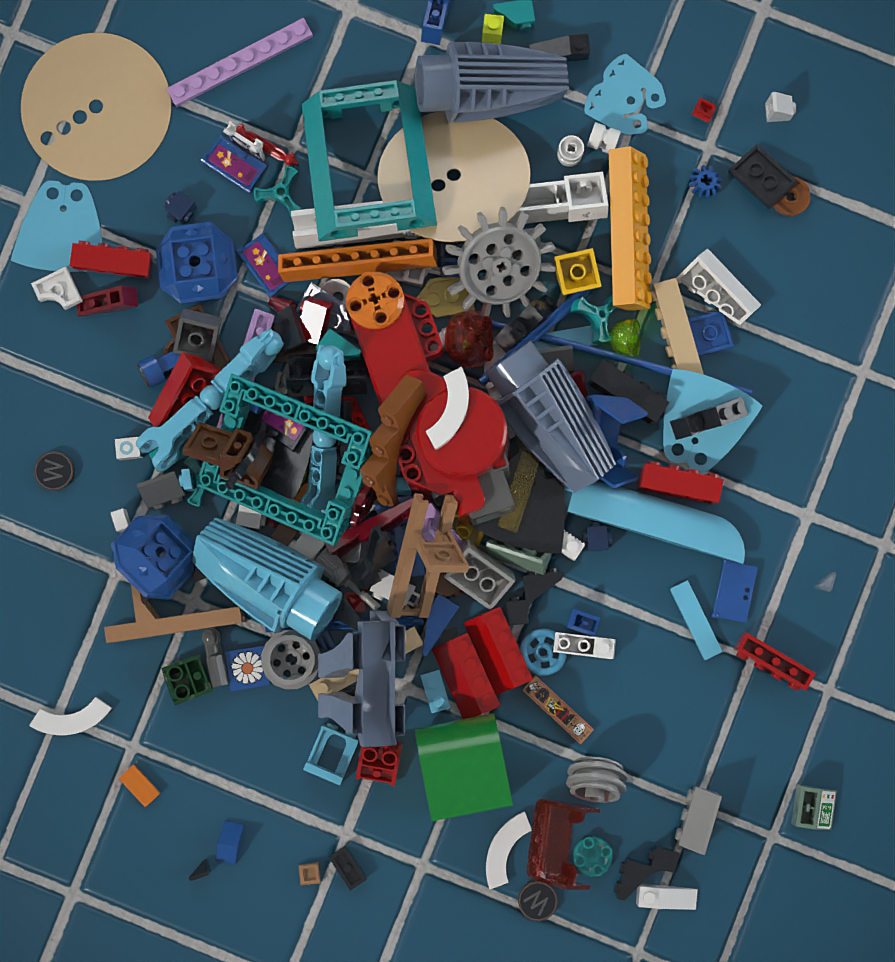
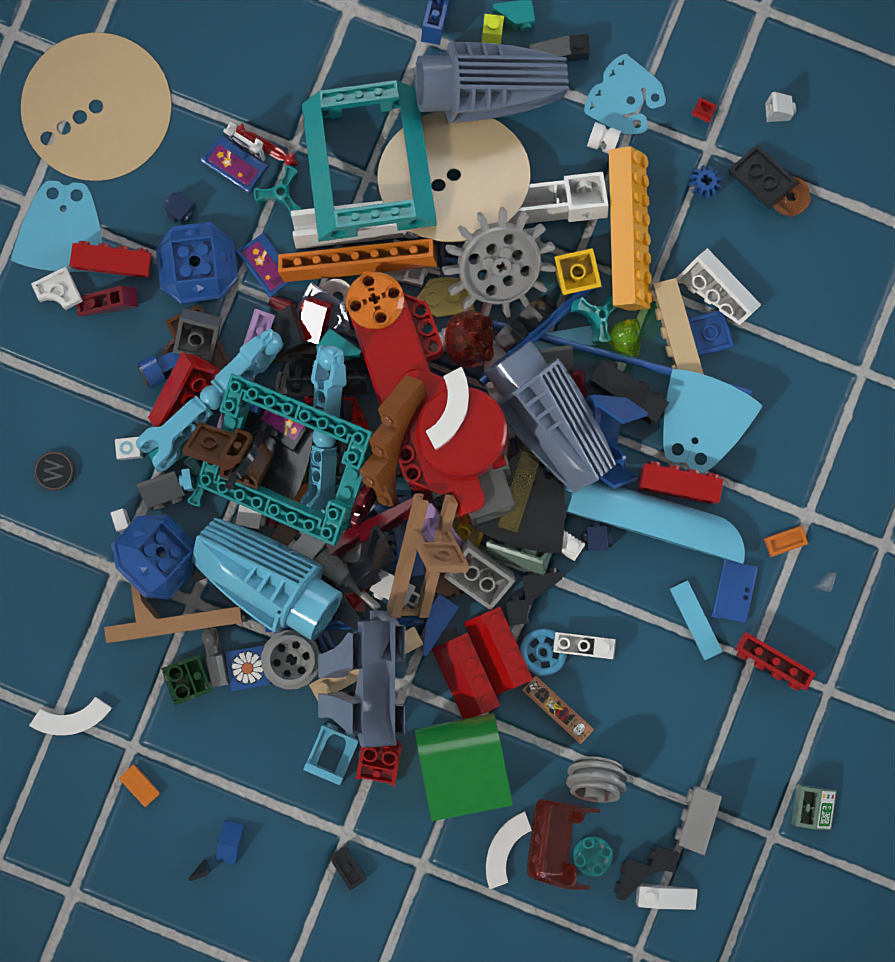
lavender plate [166,18,313,107] -> none
medium nougat tile [299,862,321,885] -> none
medium azure plate [420,670,451,713] -> none
black tile [518,880,558,922] -> none
white wheel [557,135,584,167] -> none
blue slope [566,609,600,637] -> none
black arch [670,396,748,440] -> none
none -> orange tile [764,526,808,557]

